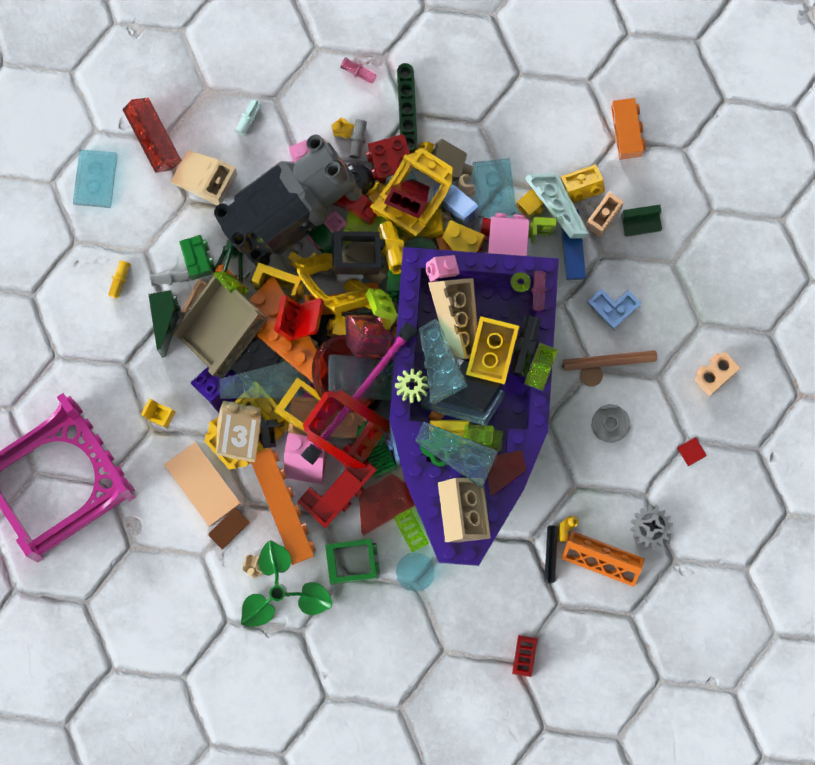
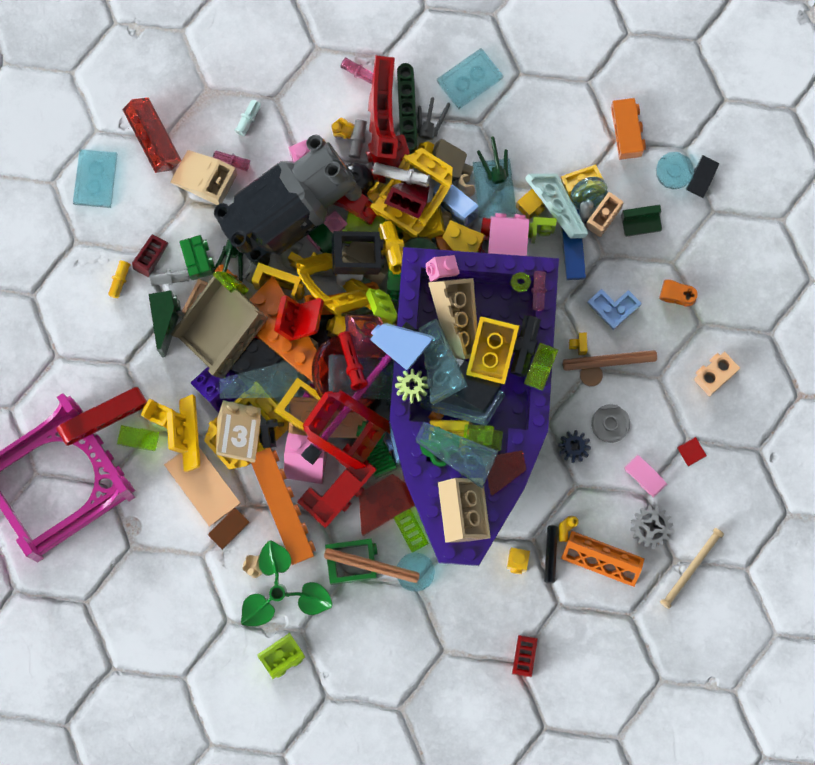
none -> red beam [56,387,147,446]
none -> clear neon green slope [117,425,160,451]
none -> dark red slope [132,234,168,277]
none -> yellow bracket [166,395,200,472]
none -> clear pink axle [213,151,251,171]
none -> lime bracket [257,633,305,679]
none -> nougat axle [324,548,420,583]
none -> red pin [338,331,368,390]
none -> red arch [368,55,398,159]
none -> light blue slope [370,323,435,370]
none -> white pin [372,162,430,187]
none -> dark grey plant [417,97,450,140]
none -> clear light blue tile [437,48,503,109]
none -> dark green plant [477,136,509,184]
none -> yellow brick [506,547,530,574]
none -> dark blue gear [558,430,591,463]
none -> yellow tile [569,332,588,355]
none -> clear light blue tile [571,177,608,208]
none -> light grey arm [580,199,594,223]
none -> bright pink slope [624,455,667,498]
none -> clear light blue tile [656,152,694,189]
none -> orange piece [659,280,698,307]
none -> tan bar [660,528,724,609]
none -> black slope [686,155,719,198]

